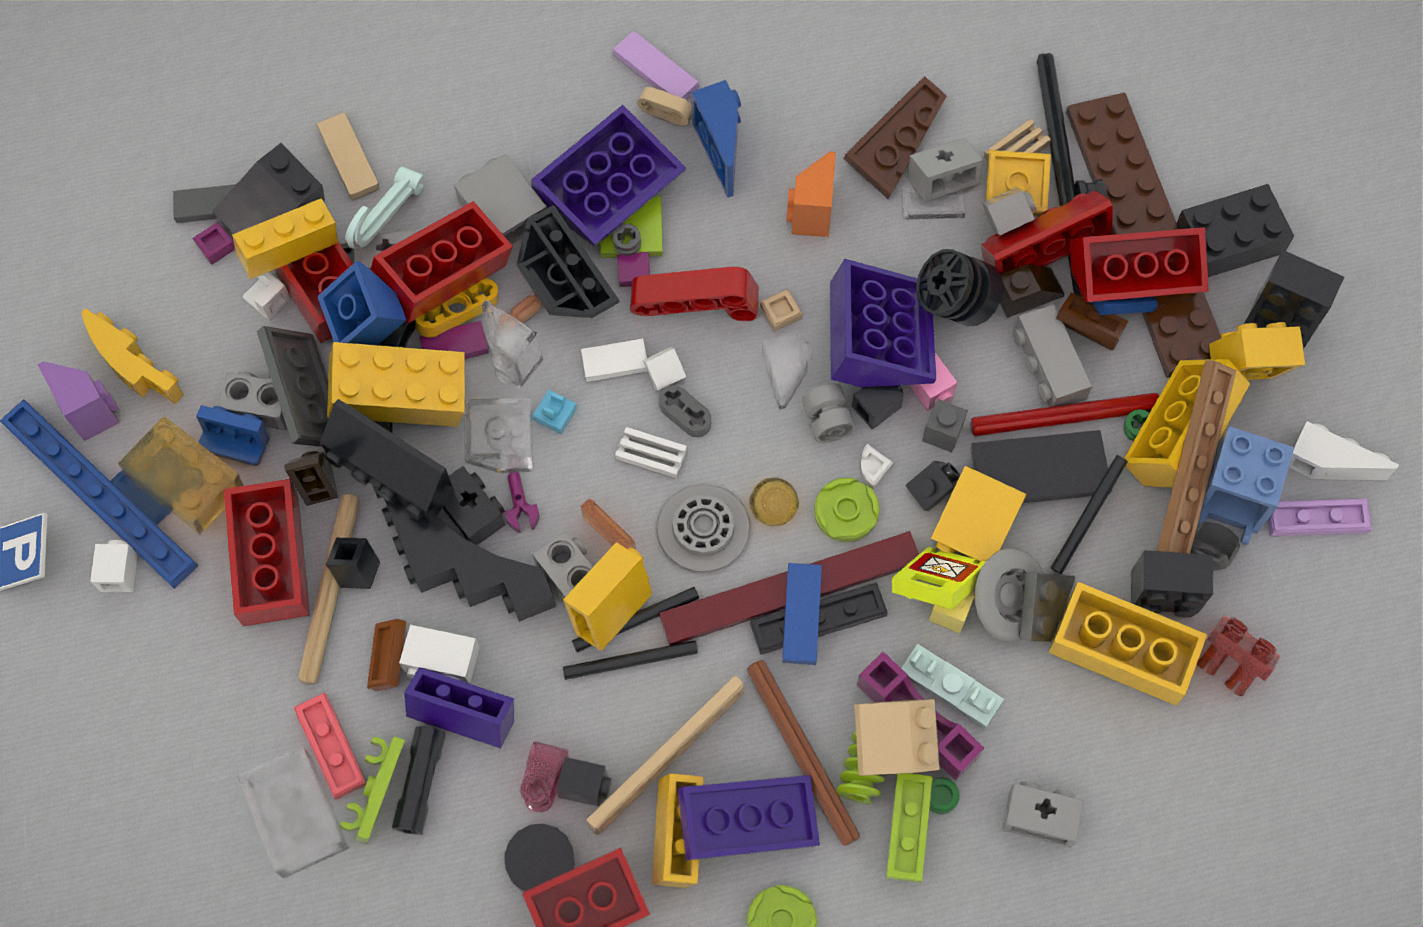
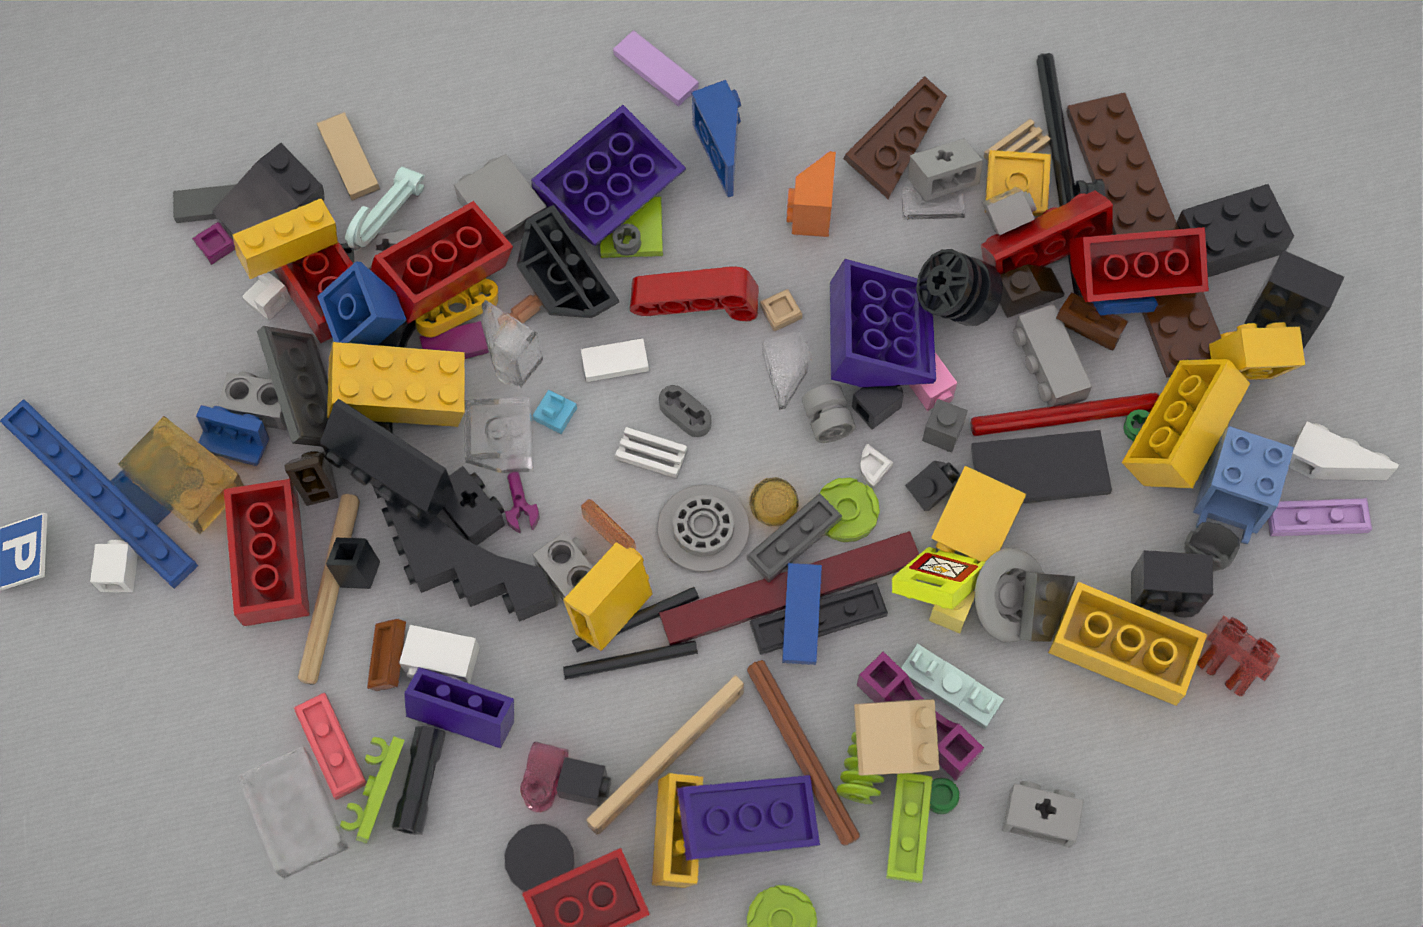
medium lavender slope [38,361,120,441] -> none
yellow slope [81,308,184,404] -> none
magenta tile [617,252,650,287] -> none
tan beam [637,87,692,126] -> none
white tile [643,347,686,390] -> none
black bar [1050,455,1128,575] -> none
medium nougat tile [1157,360,1237,553] -> none
none -> dark grey tile [746,493,842,582]

